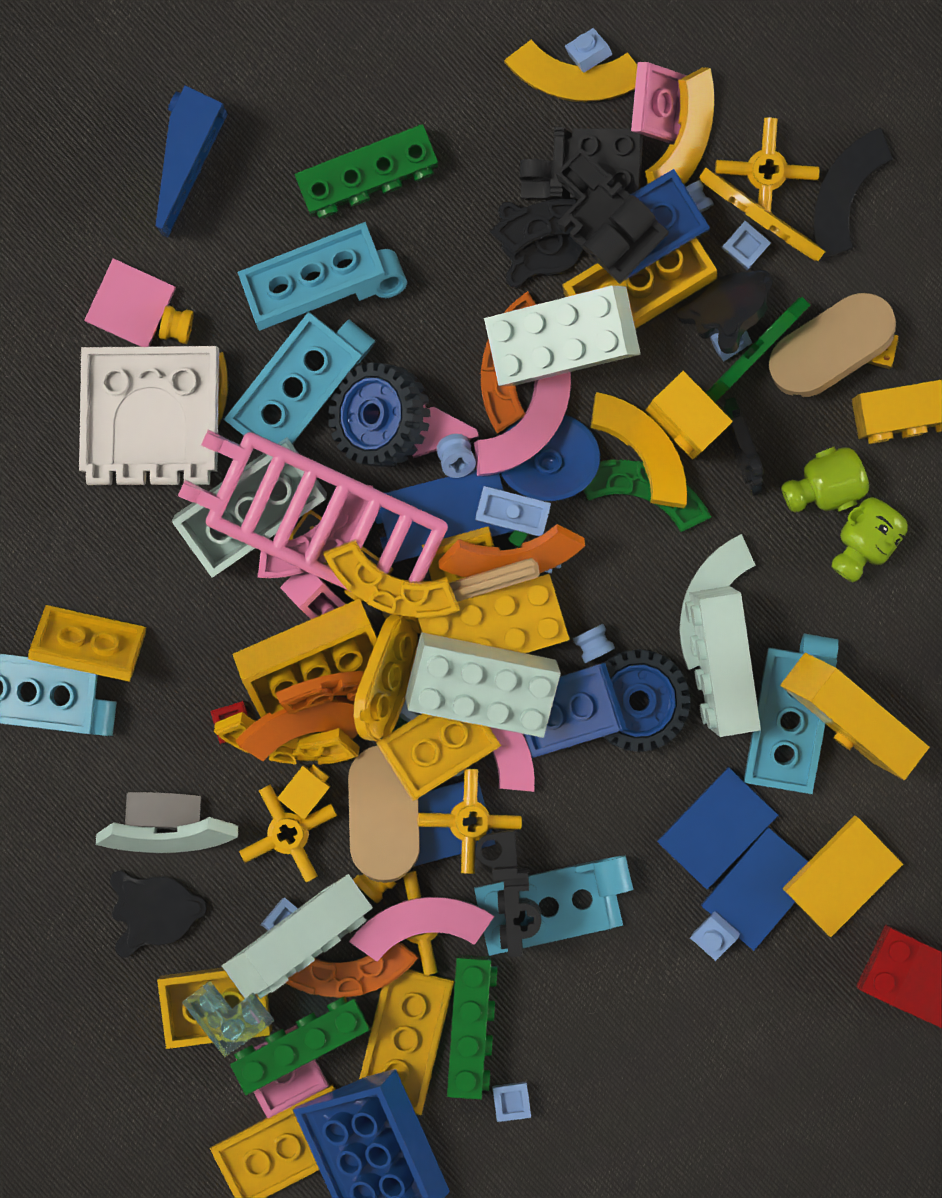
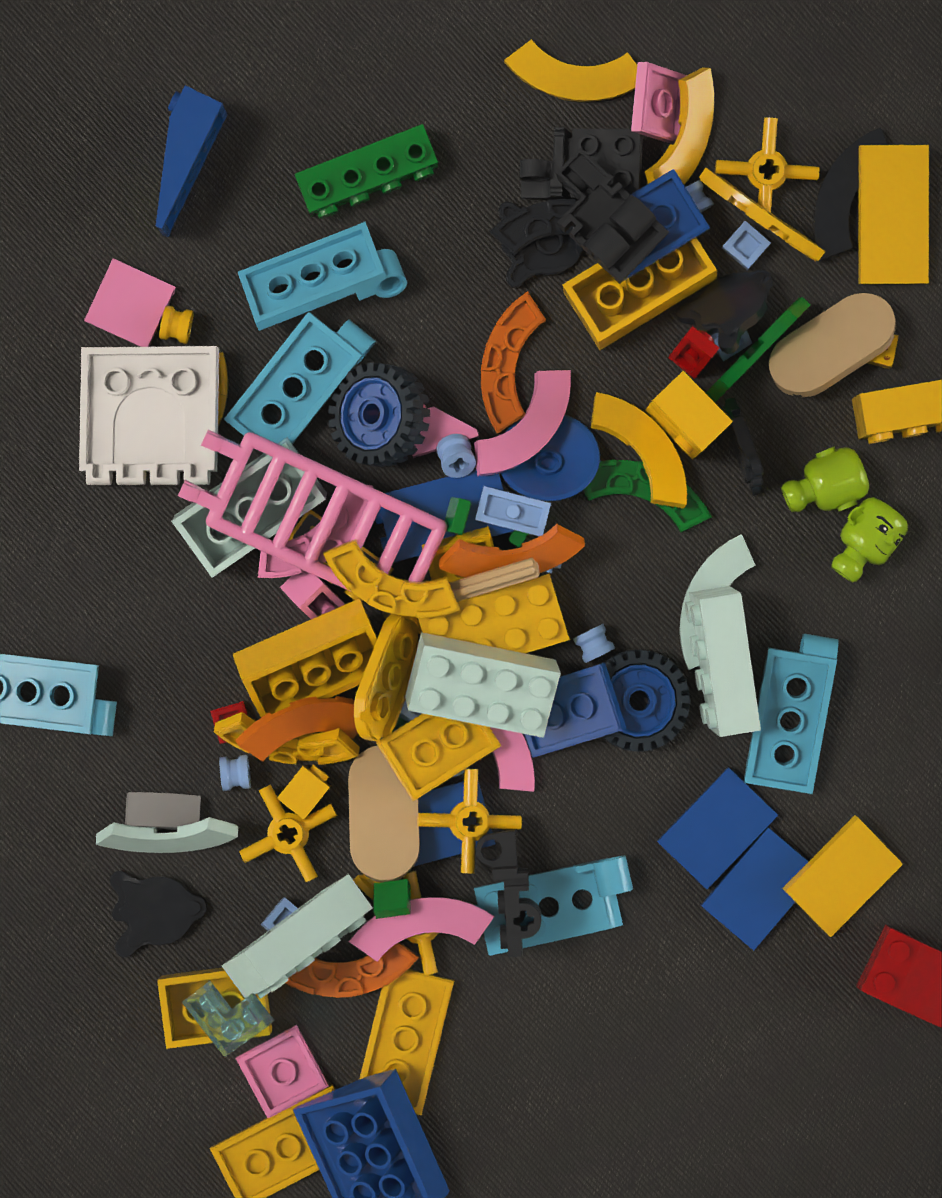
yellow tile [28,605,146,682] -> none
green brick [230,996,371,1096] -> none
orange tile [276,671,364,714] -> none
green brick [447,954,498,1100] -> none
light aqua brick [484,285,641,386] -> none
light blue plate [492,1082,531,1122] -> none
light blue plate [565,28,612,73] -> none
light blue plate [690,911,740,961] -> none
yellow brick [780,653,930,780] -> none
none -> light blue wheel [219,755,251,791]
none -> green tile [374,879,411,919]
none -> green tile [445,497,472,535]
none -> red plate [668,326,719,379]
none -> yellow tile [858,145,929,284]

